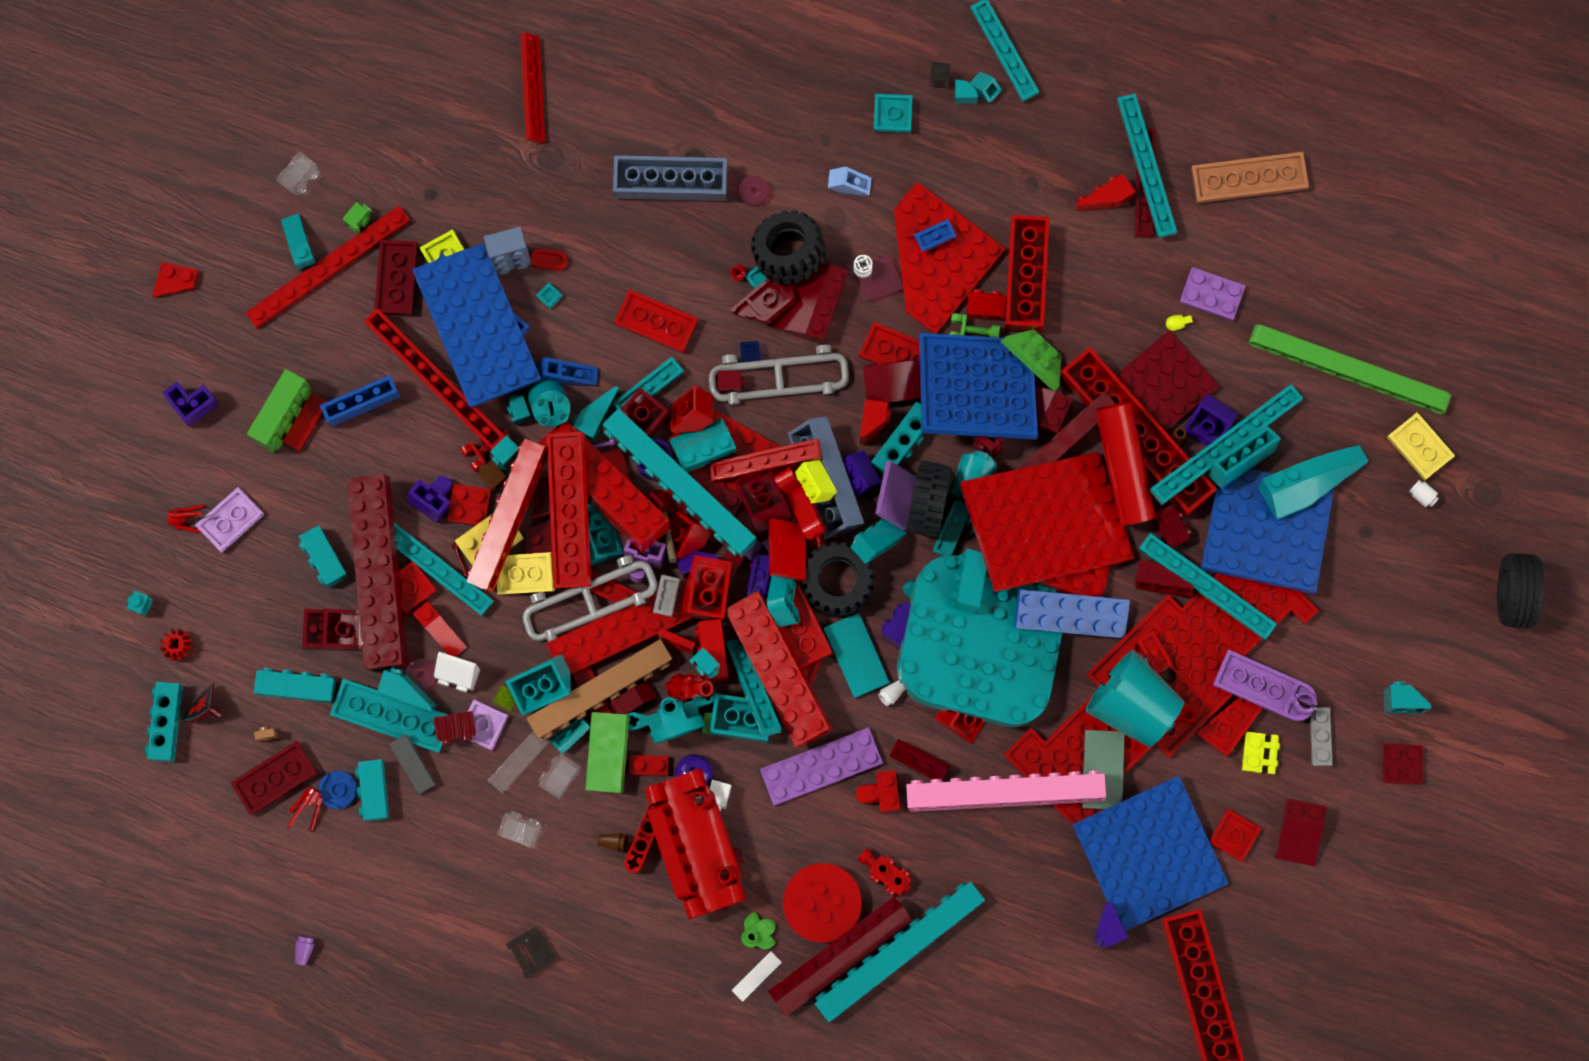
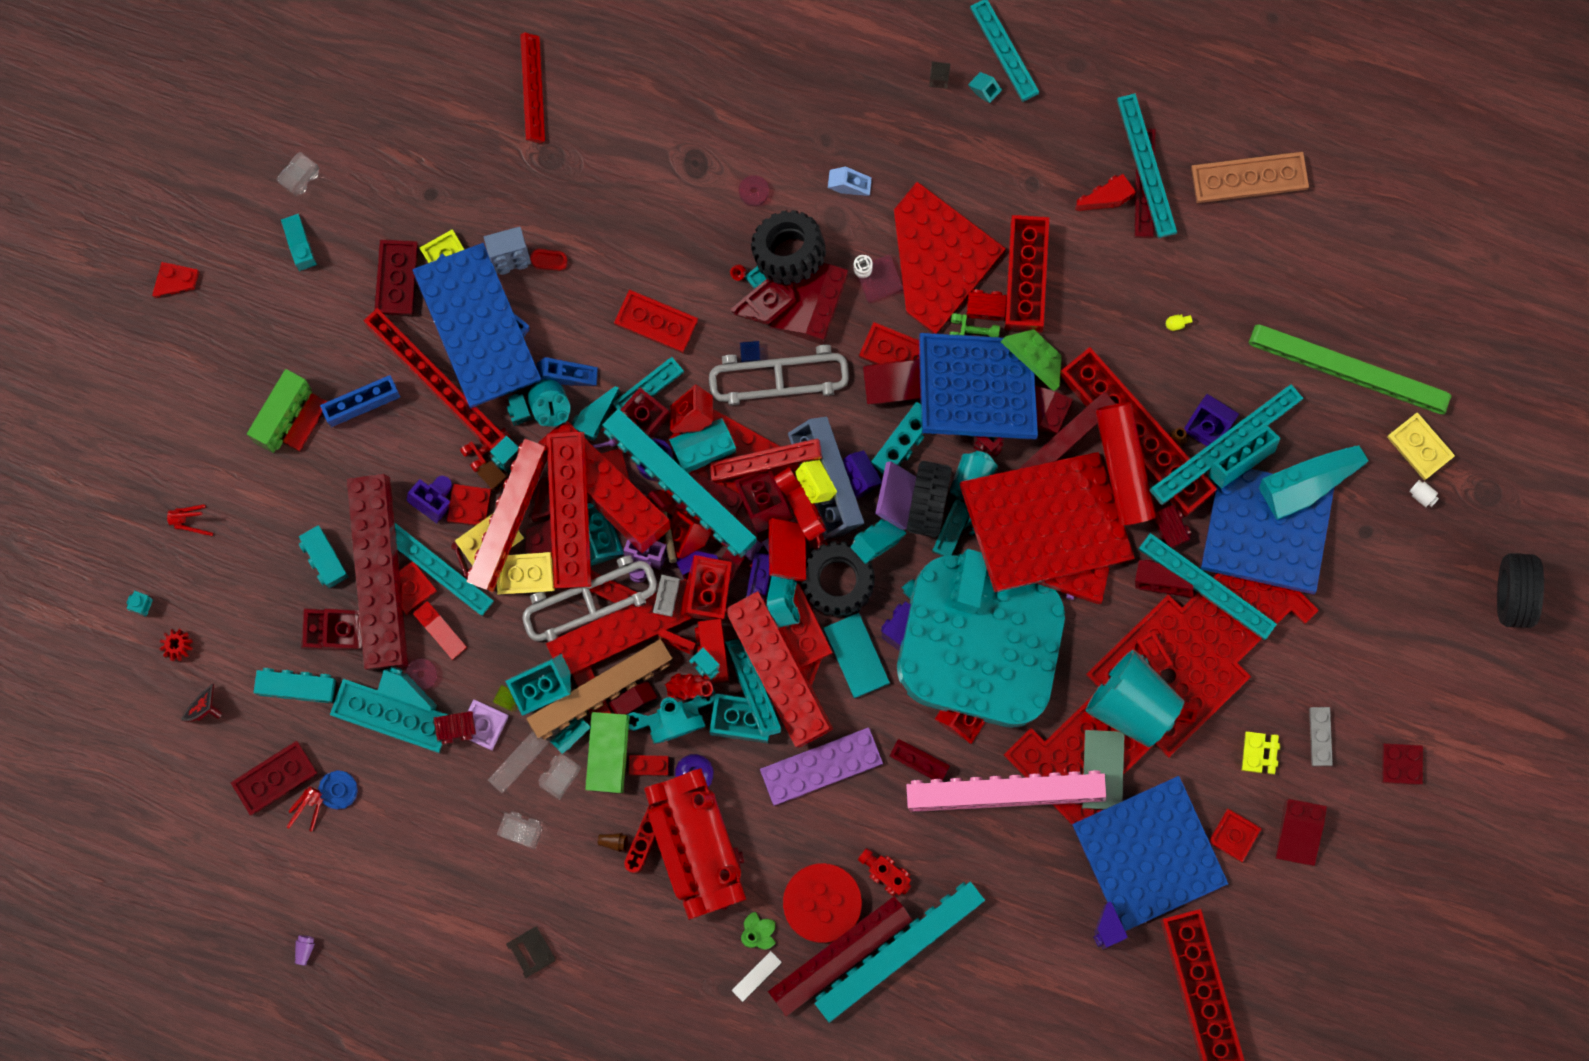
teal brick [145,682,183,763] -> none
dark purple brick [162,381,220,427] -> none
lavender tile [195,487,264,553] -> none
red plate [245,206,411,329] -> none
medium nougat plate [254,726,278,742] -> none
bright green brick [342,202,372,234] -> none
teal brick [355,759,390,822] -> none
dark grey tile [389,734,436,794] -> none
white slope [434,652,480,693] -> none
teal tile [536,282,563,309] -> none
sand blue brick [613,155,728,201] -> none
bright green tile [702,712,712,735] -> none
white brick [709,780,732,811] -> none
dark red brick [718,371,745,394] -> none
red brick [856,770,900,814] -> none
red slope [860,399,891,446] -> none
teal plate [874,94,912,133] -> none
white cone [878,680,905,706] -> none
blue plate [914,219,956,253] -> none
teal brick [955,80,978,104] -> none
plate [1014,589,1130,638] -> none
dark red plate [1116,331,1220,432] -> none
medium lavender plate [1179,267,1245,322] -> none
red wing [1195,698,1263,757] -> none
medium lavender plate [1212,649,1317,721] -> none
teal slope [1384,681,1431,714] -> none

